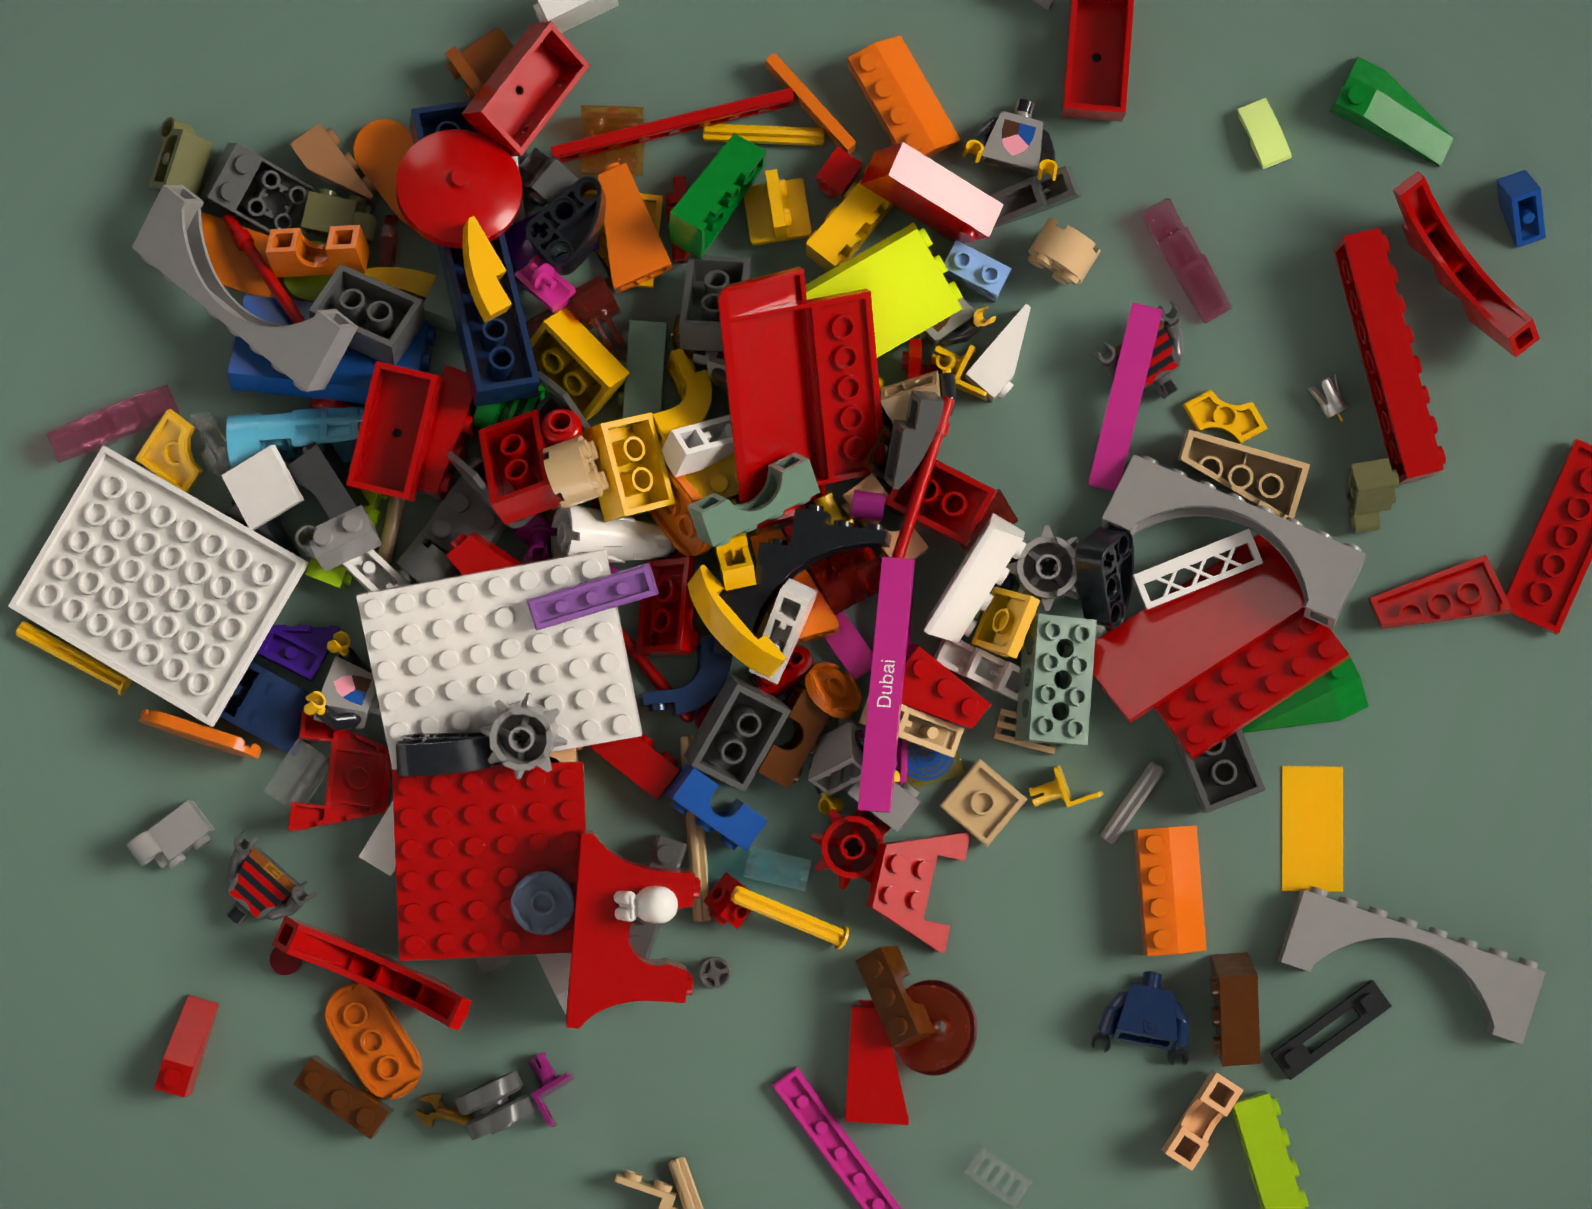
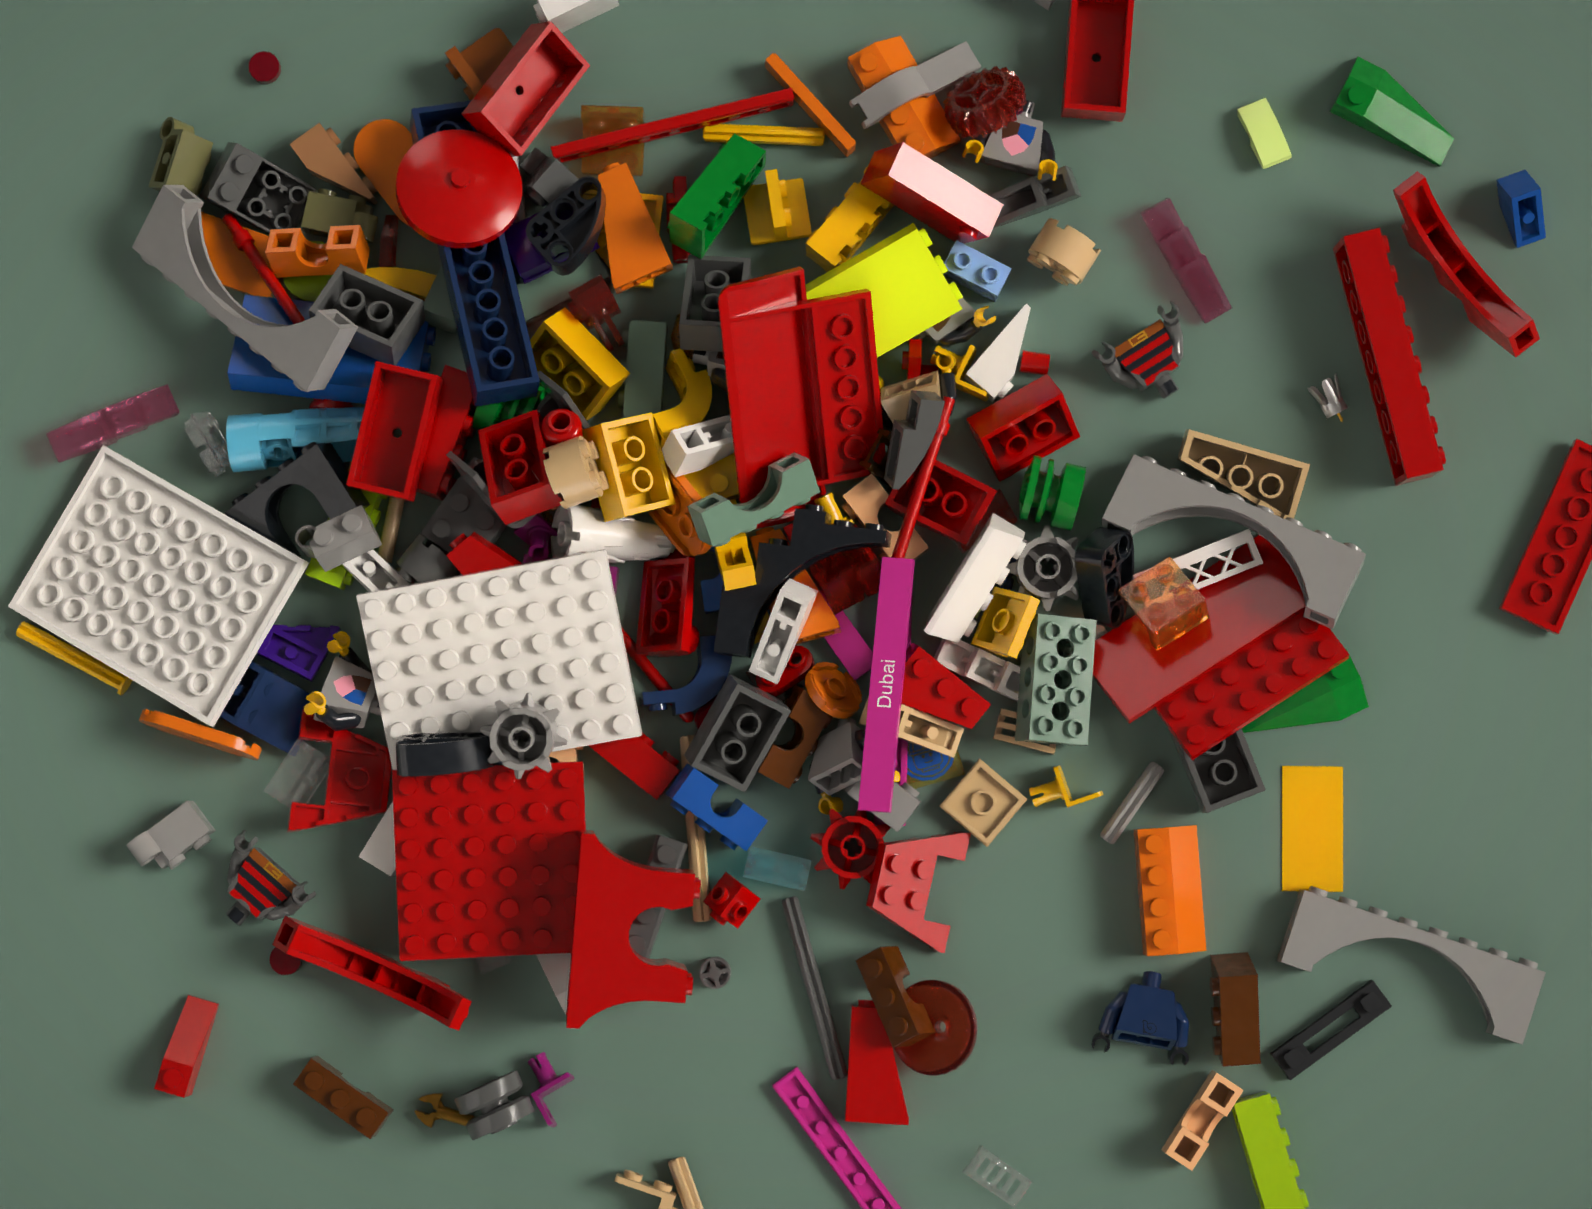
yellow tile [135,409,203,493] -> none
white tile [221,445,304,530] -> none
orange tile [325,983,422,1099] -> none
yellow slope [462,216,512,323] -> none
sand blue tile [511,871,574,935] -> none
dark pink hips [514,255,576,313] -> none
medium lavender tile [526,563,659,631] -> none
white piece [614,886,678,924] -> none
yellow slope [687,564,787,678] -> none
yellow axle [730,886,849,950] -> none
red brick [816,146,863,200] -> none
magenta piece [851,490,886,522] -> none
dark pink tile [1088,302,1163,491] -> none
yellow tile [1182,389,1268,444] -> none
olive hinge [1346,458,1399,534] -> none
red wing [1369,555,1512,629] -> none
none -> dark red tile [249,51,281,84]
none -> dark grey axle [782,896,847,1080]
none -> light grey piece [849,41,982,129]
none -> clear red gear [943,66,1027,139]
none -> red slope [966,374,1080,482]
none -> green wheel [1018,455,1086,531]
none -> red hinge [1019,350,1050,375]
none -> clear orange bracket [1119,557,1209,651]

